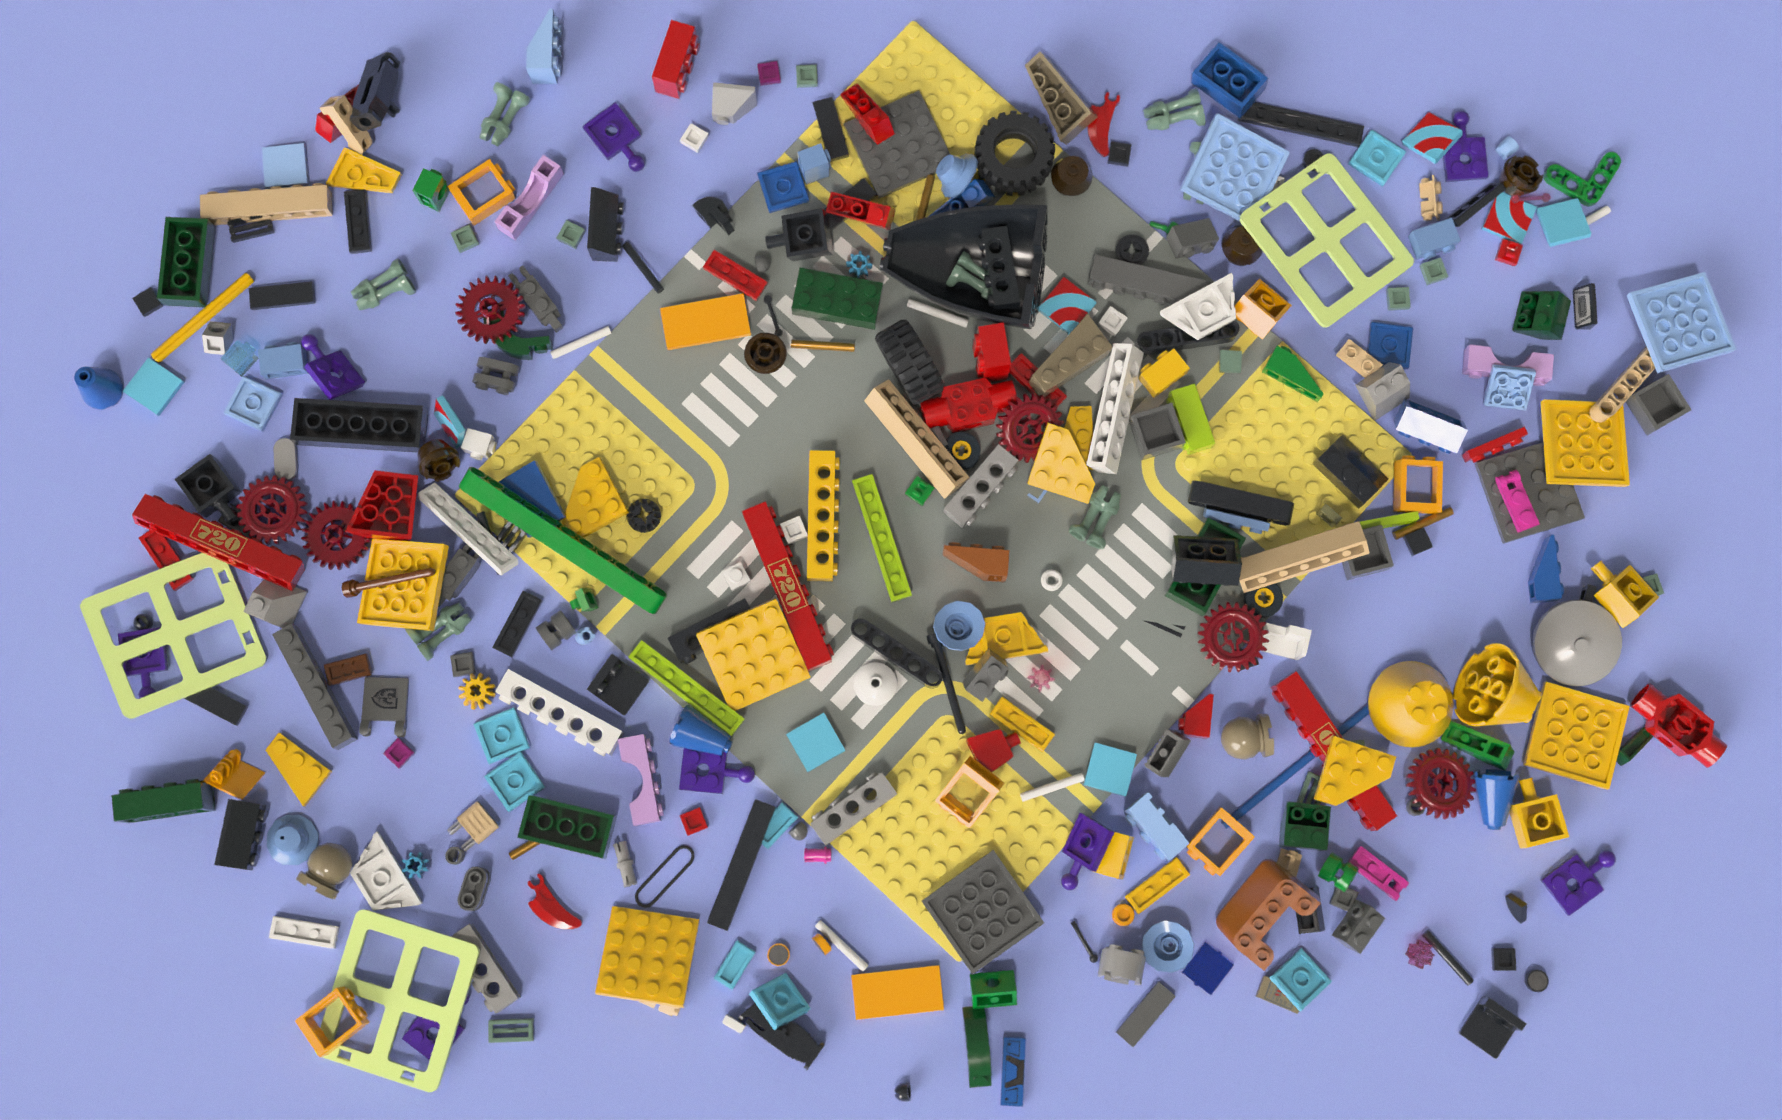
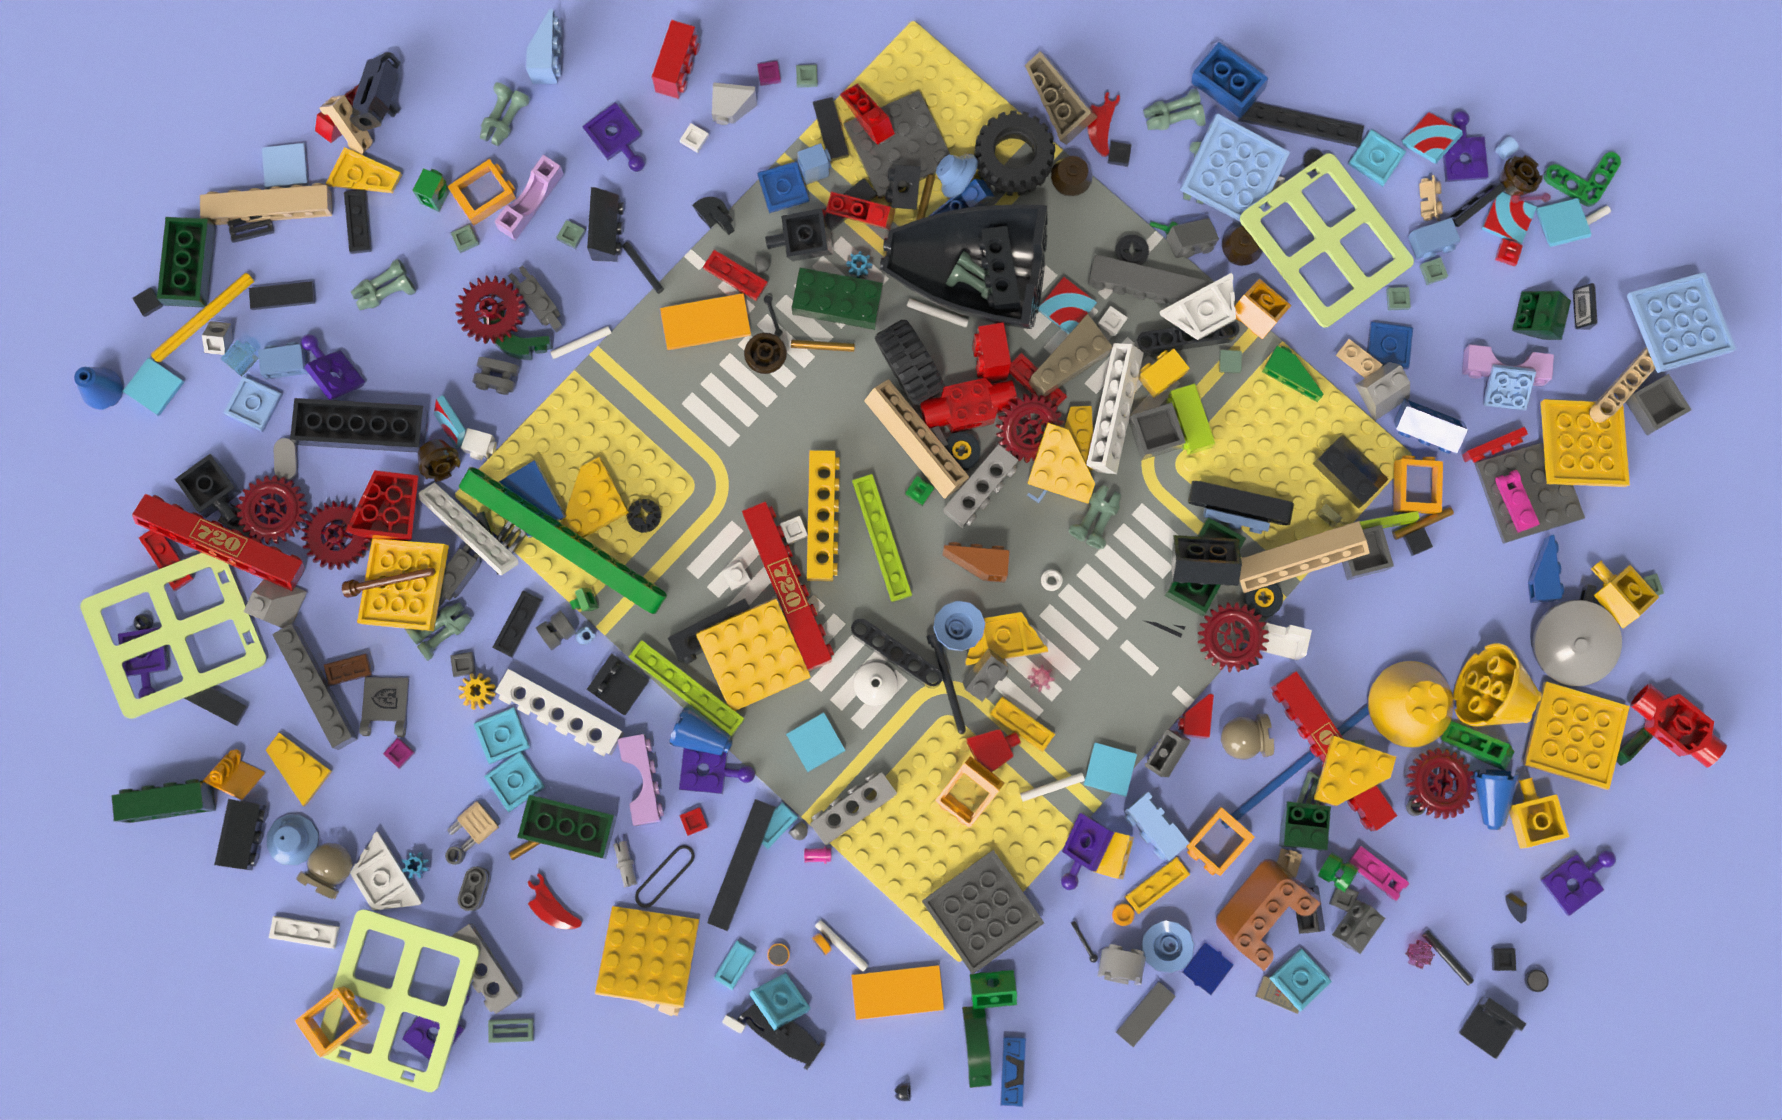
none -> black brick [885,164,920,210]

